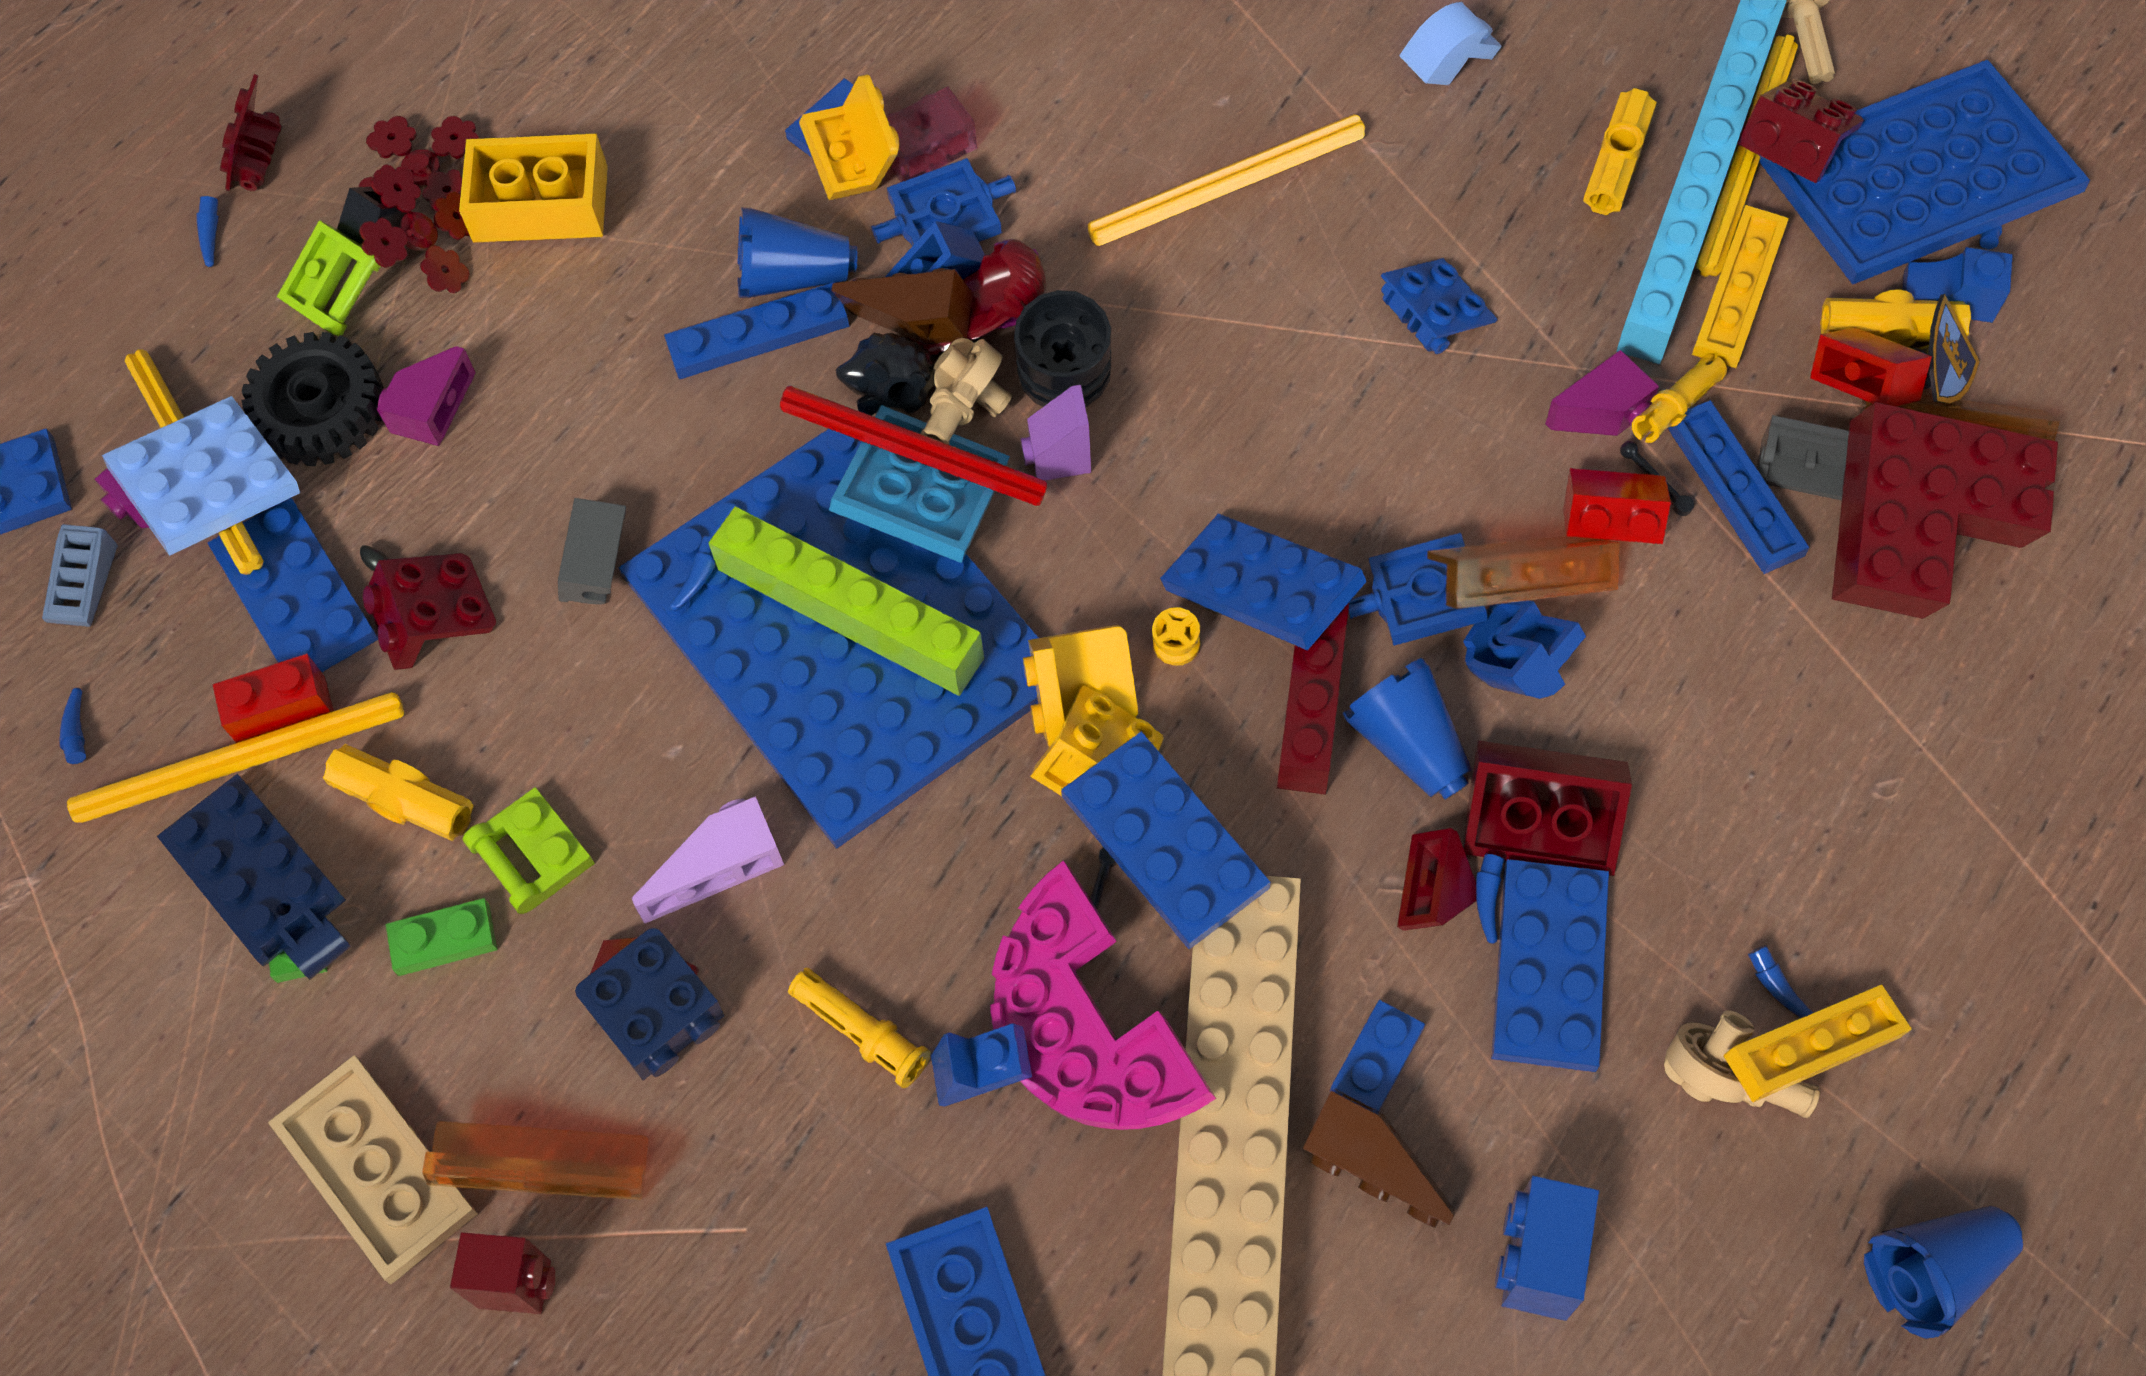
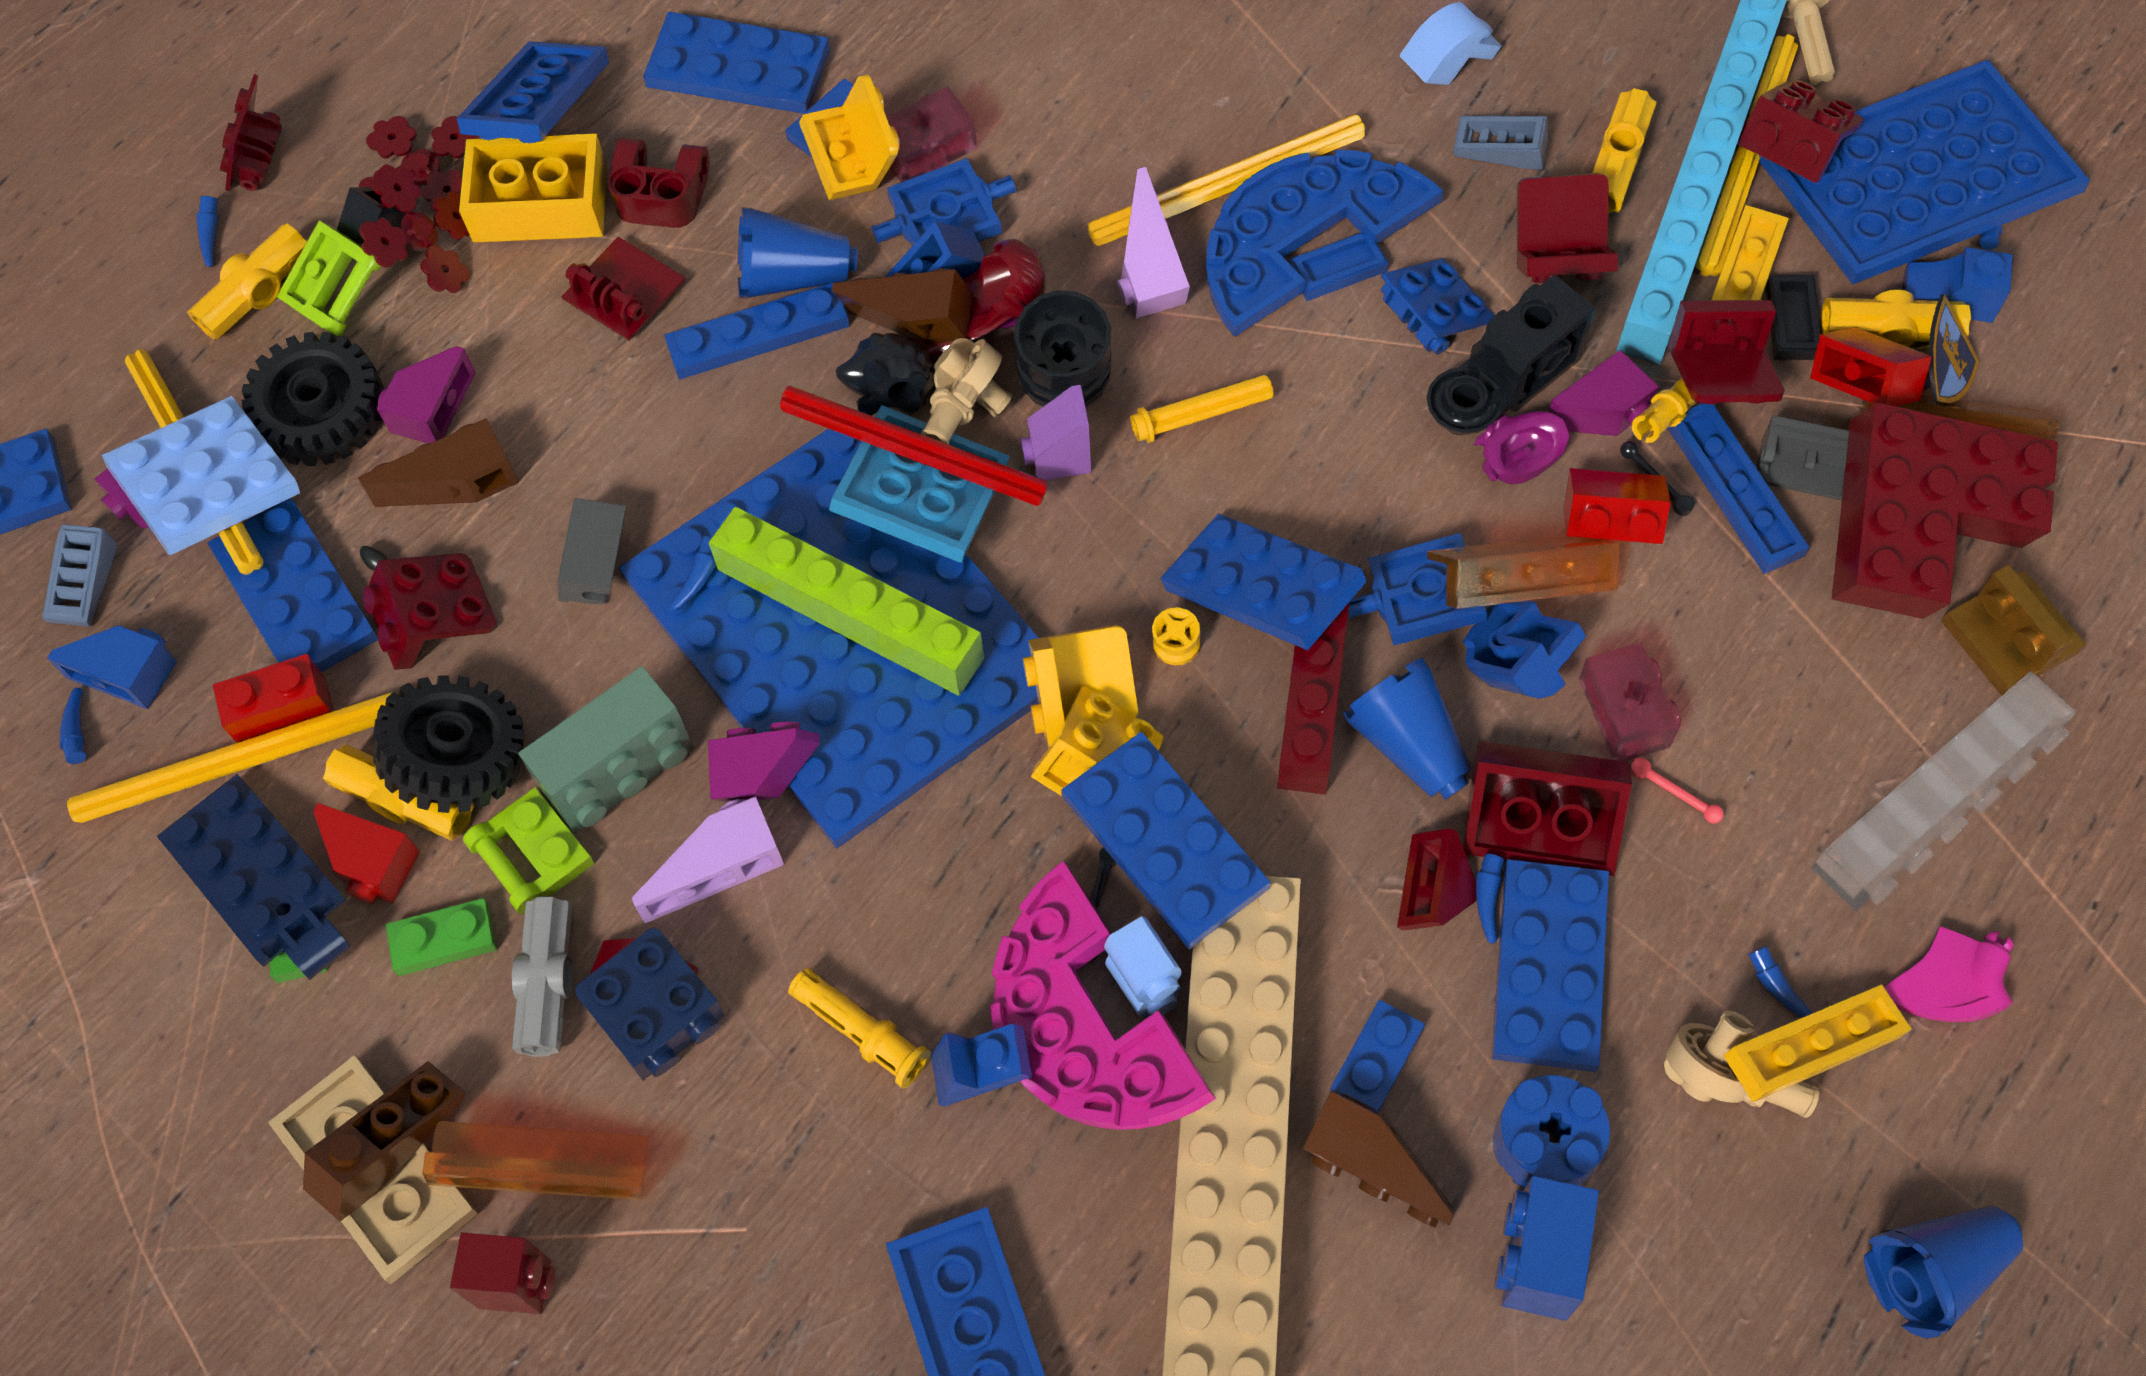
none -> blue slope [47,625,177,709]
none -> yellow piece [187,223,307,340]
none -> reddish brown slope [303,1061,465,1222]
none -> red slope [313,803,420,904]
none -> reddish brown slope [358,418,519,507]
none -> black wheel [373,675,524,813]
none -> blue plate [457,41,609,143]
none -> light grey piece [512,897,574,1057]
none -> sand green brick [518,666,694,833]
none -> dark red hinge [561,237,686,341]
none -> dark red piece [607,138,709,228]
none -> blue plate [643,11,830,114]
none -> magenta slope [708,722,820,802]
none -> light blue brick [1104,916,1182,1018]
none -> lavender slope [1117,167,1190,319]
none -> yellow axle [1130,375,1274,443]
none -> blue plate [1206,150,1443,337]
none -> blue tile [1289,232,1389,301]
none -> black brick [1427,274,1595,436]
none -> sand blue slope [1453,116,1550,170]
none -> magenta hat [1473,411,1570,485]
none -> blue brick [1493,1075,1610,1190]
none -> dark red bracket [1517,173,1618,283]
none -> clear pink brick [1579,642,1681,761]
none -> coral hinge [1630,757,1724,824]
none -> dark red bracket [1668,300,1785,404]
none -> black tile [1766,275,1822,360]
none -> clear brick [1811,671,2077,912]
none -> dark pink arm [1885,926,2014,1022]
none -> pearl gold bracket [1941,564,2086,697]

